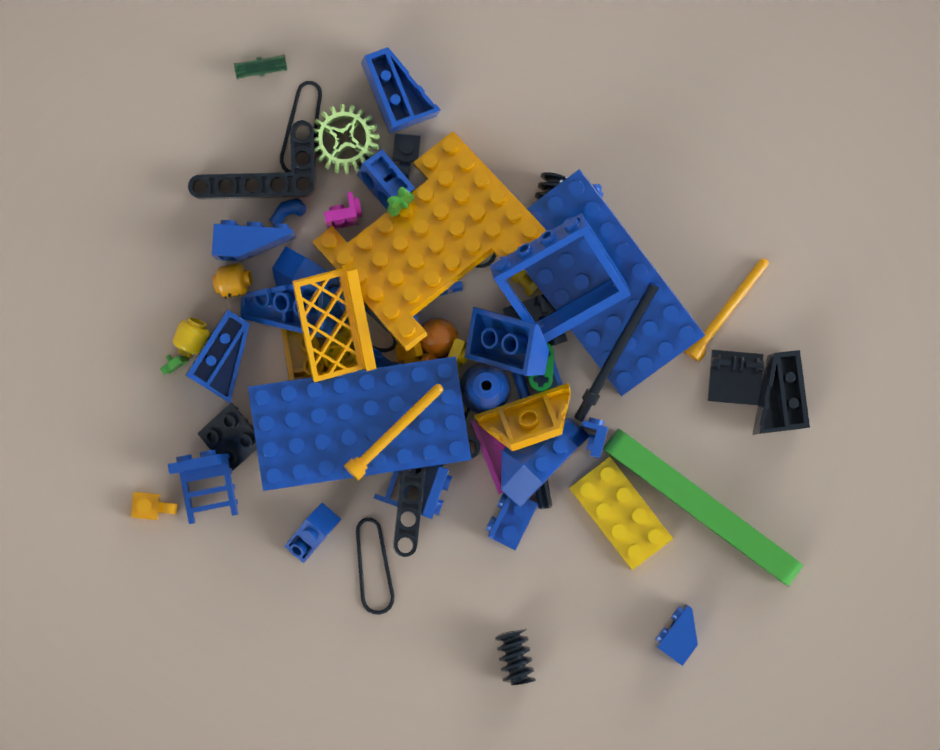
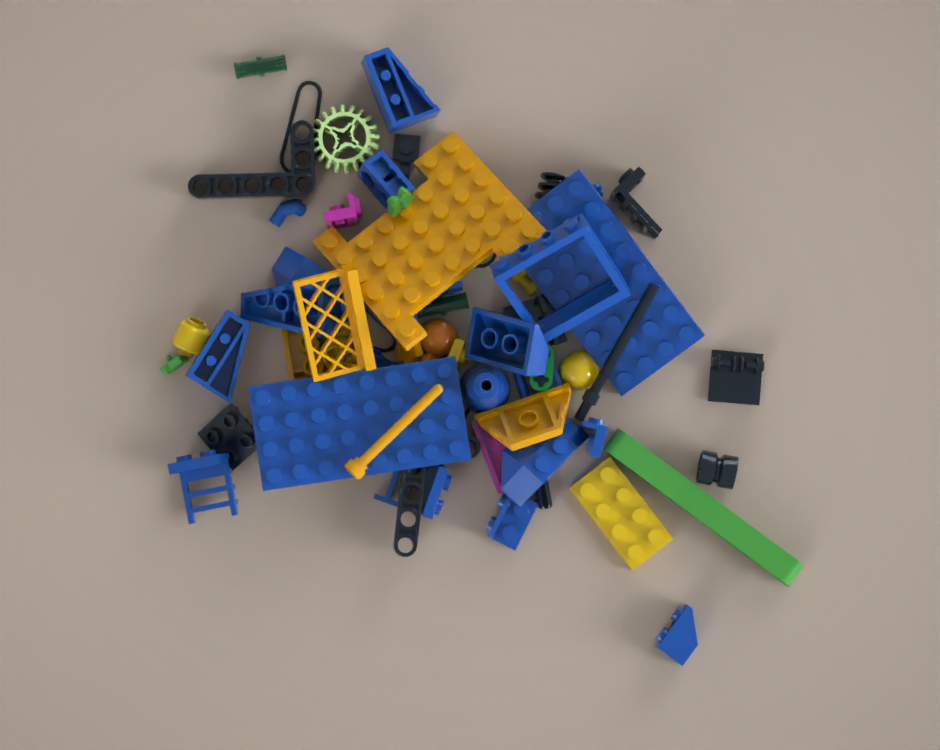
light orange plate [131,492,178,520] -> none
blue slope [212,220,296,262] -> none
light orange head [213,263,253,299] -> none
blue slope [284,503,341,563] -> none
black piece [356,518,395,615] -> none
black piece [495,629,536,685] -> none
light orange piece [684,258,769,363] -> none
black wedge [752,350,810,435] -> none
none -> clear green pin [417,292,469,319]
none -> yellow hair [558,350,599,391]
none -> black plate [609,167,662,239]
none -> black wheel [696,450,739,490]

